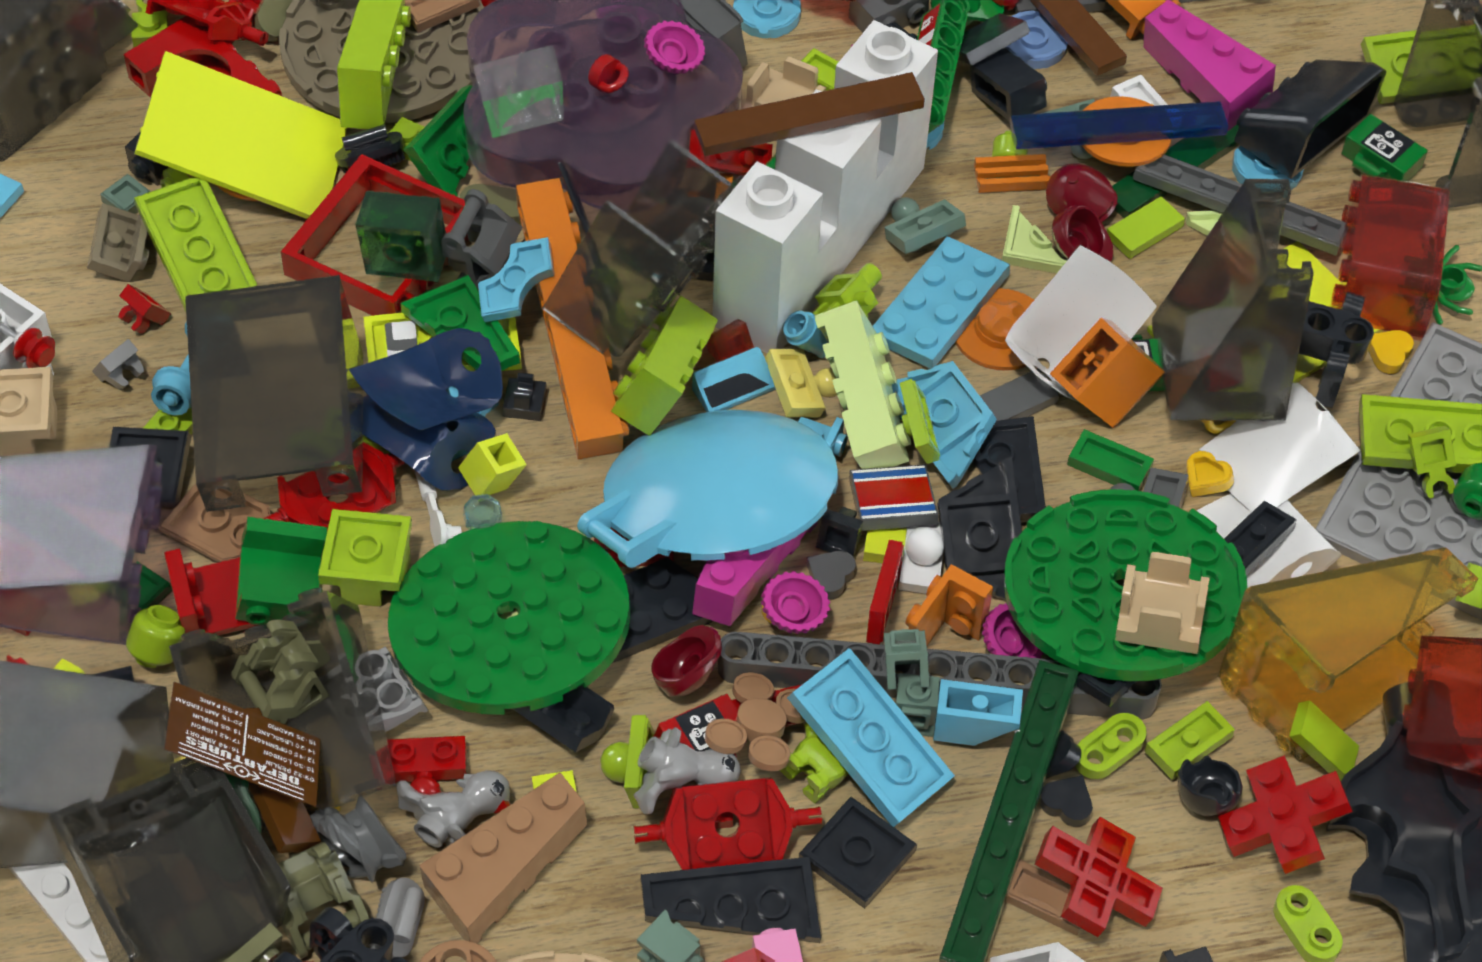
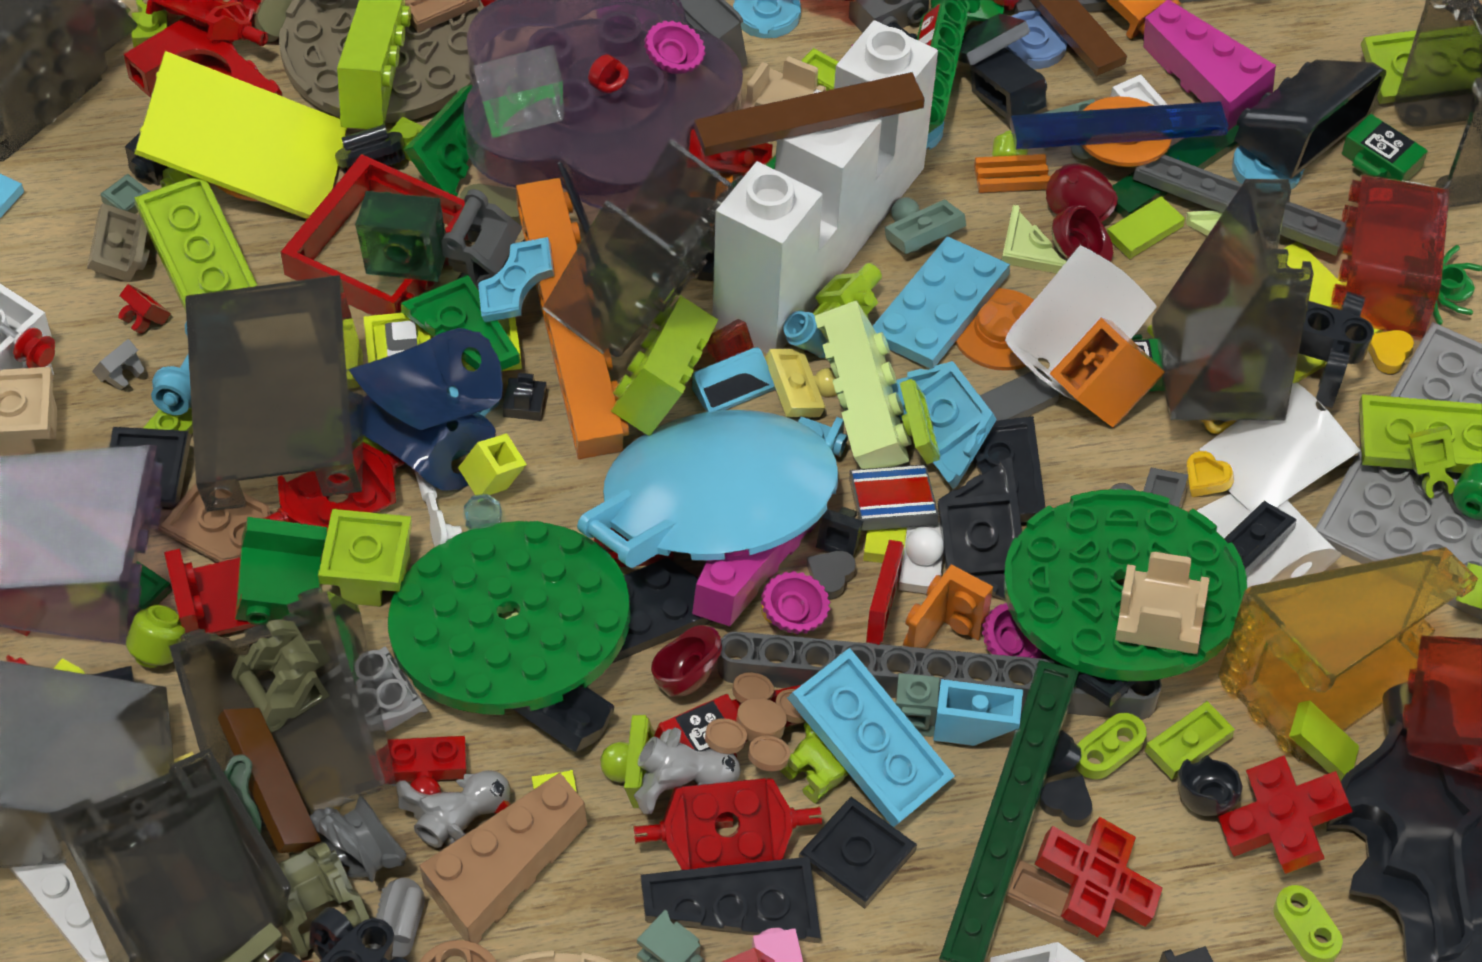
reddish brown sticker [164,682,321,807] -> none
sand green window [884,629,929,689] -> none
green tile [1067,429,1154,491] -> none

